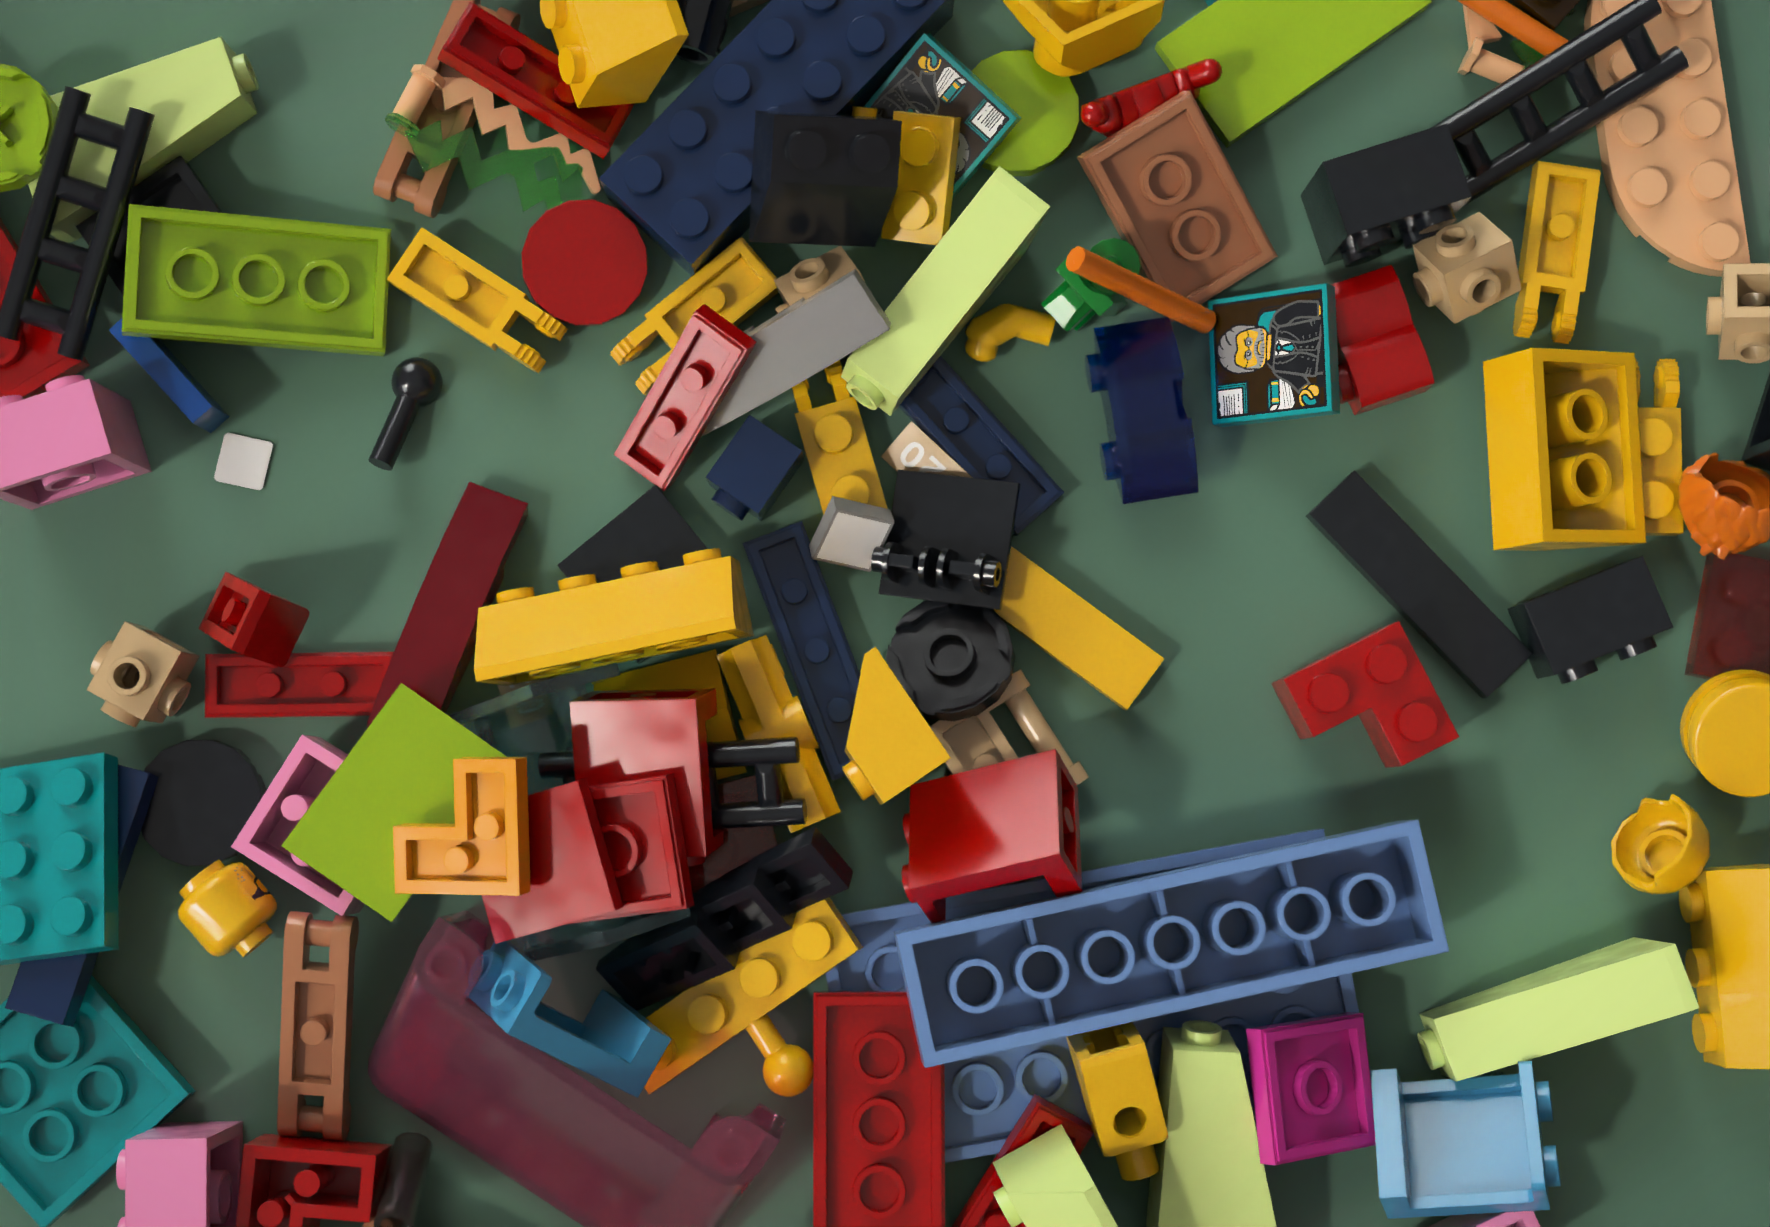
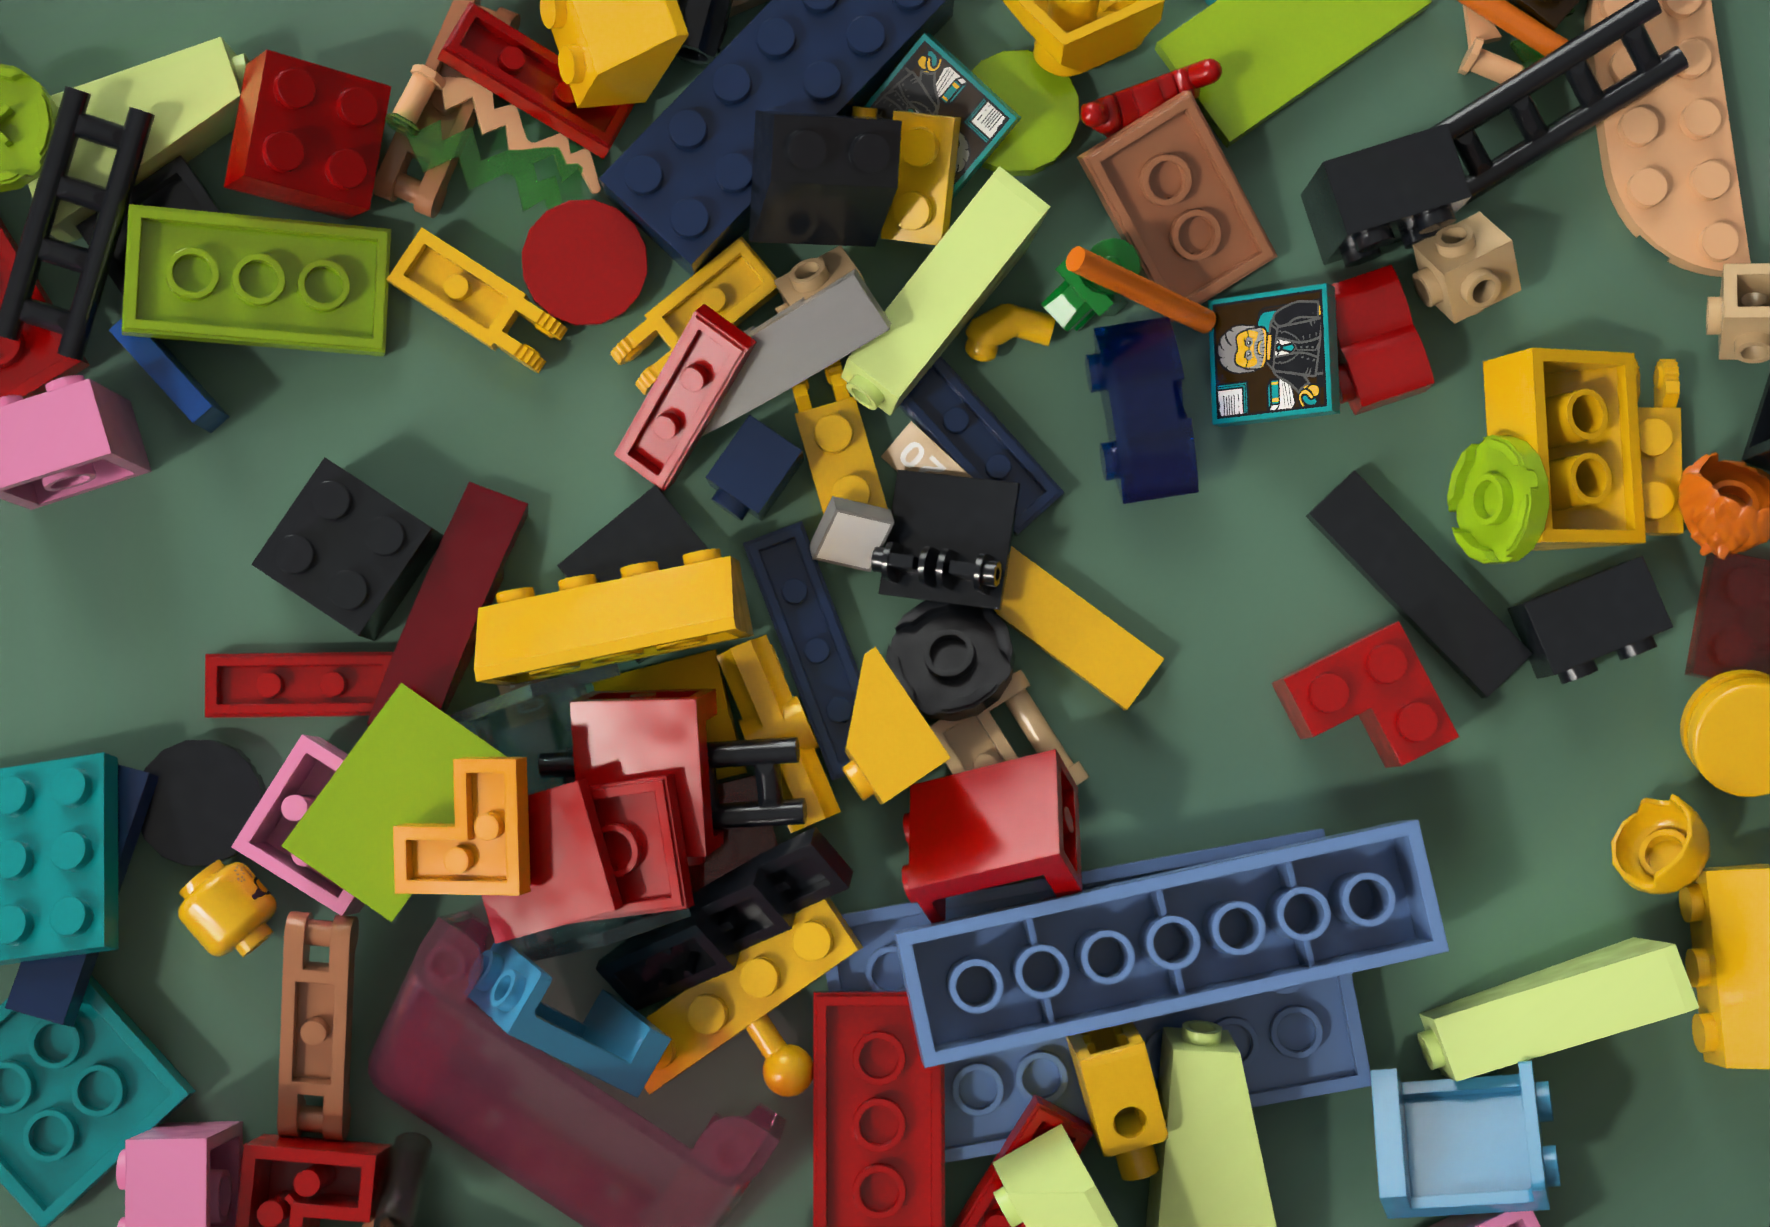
tan brick [87,621,200,727] -> none
red slope [198,572,310,667] -> none
white sticker [214,433,273,490] -> none
black bar [368,357,442,471] -> none
dark pink tile [1246,1012,1375,1165] -> none
yellow hinge [1513,161,1601,344] -> none
none -> red brick [224,49,392,220]
none -> black brick [251,457,444,641]
none -> lime tile [1447,435,1550,564]

